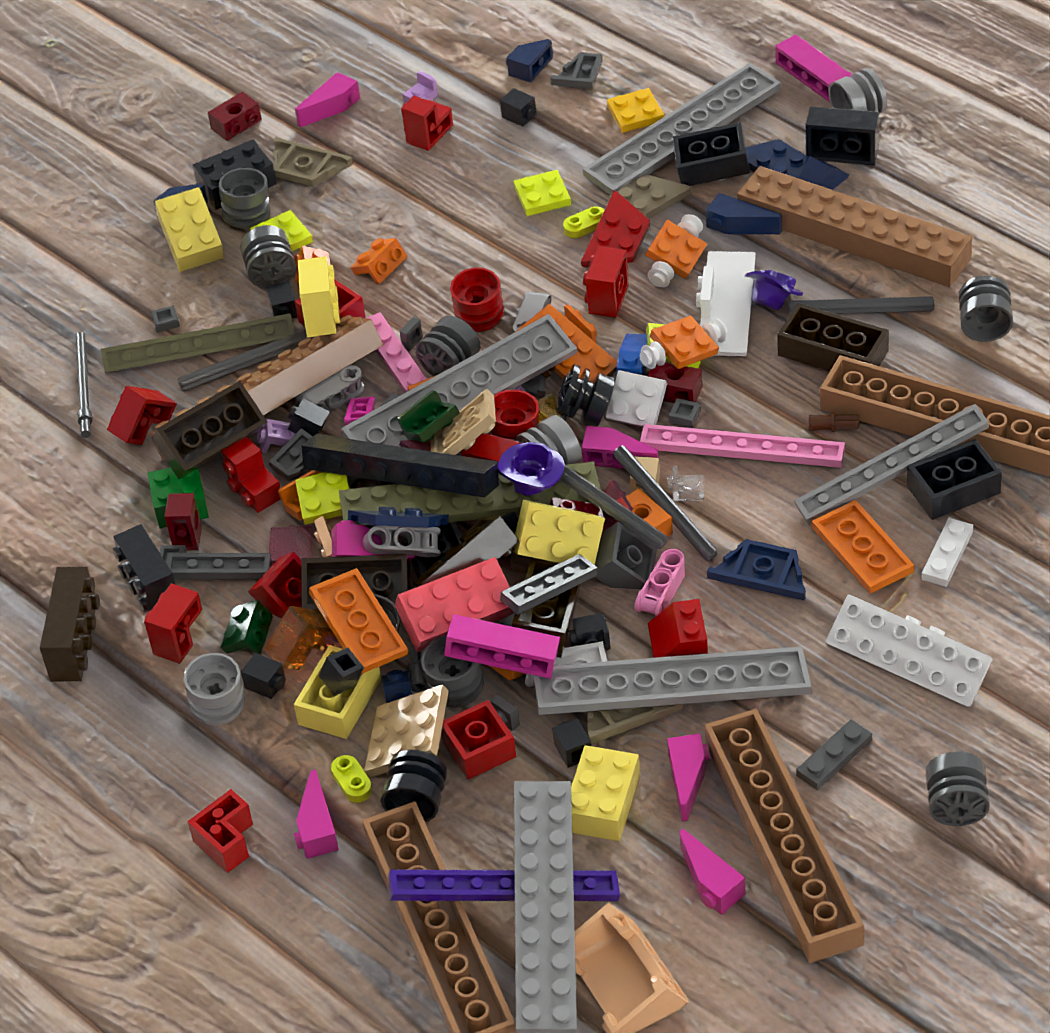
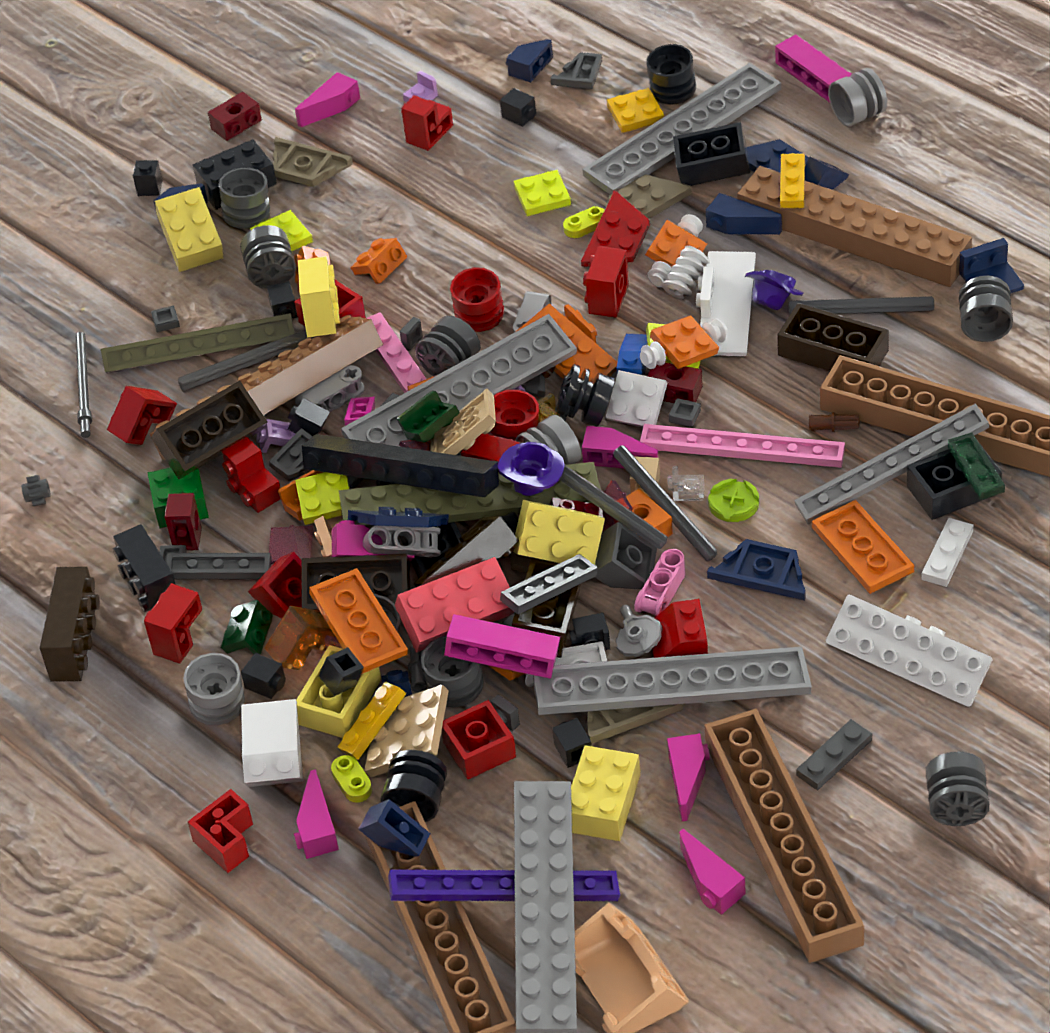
black brick [806,107,879,166] -> none
none -> dark grey gear [21,475,51,506]
none -> black brick [133,160,163,196]
none -> white slope [241,699,303,787]
none -> yellow plate [337,681,406,760]
none -> dark blue slope [358,799,431,857]
none -> light grey piece [616,605,662,657]
none -> black wheel [646,44,696,104]
none -> white piece [662,245,710,299]
none -> lime tile [708,479,759,522]
none -> yellow plate [780,153,805,208]
none -> clear green plate [948,432,1005,500]
none -> dark blue bracket [959,238,1024,293]

